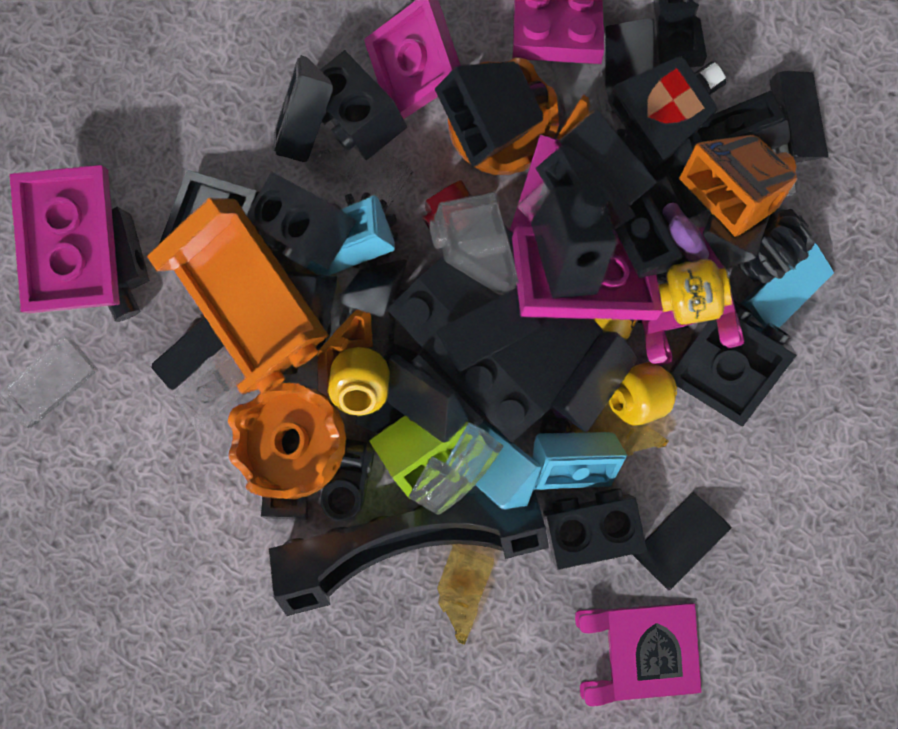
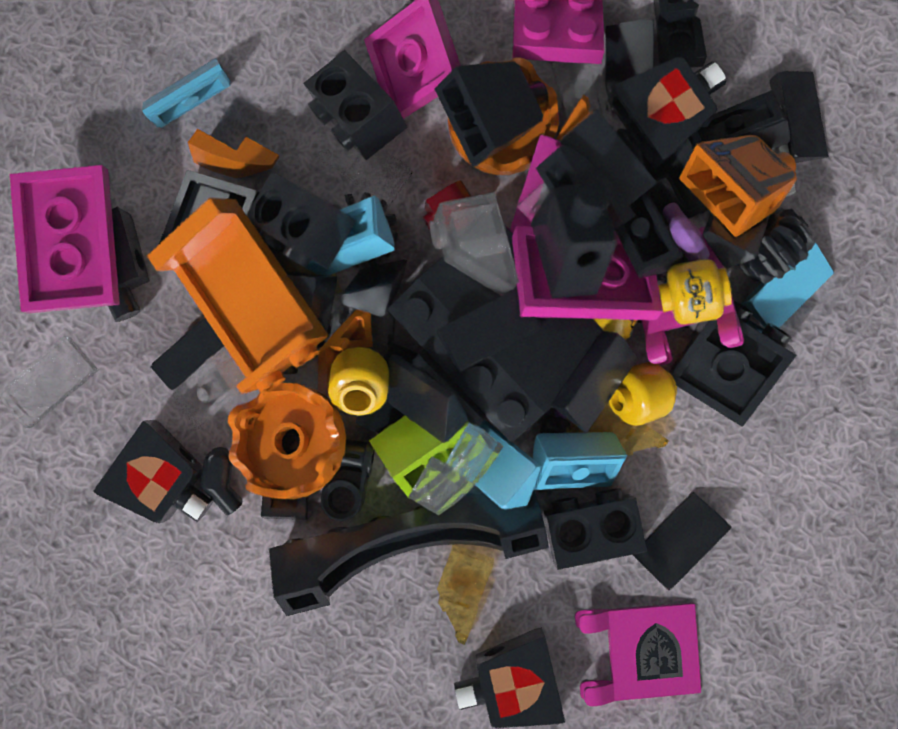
black slope [274,55,333,162] -> none
none -> black torso [93,420,213,524]
none -> medium azure slope [142,58,232,128]
none -> orange slope [188,129,279,179]
none -> black arm [200,447,243,516]
none -> black torso [454,627,566,728]

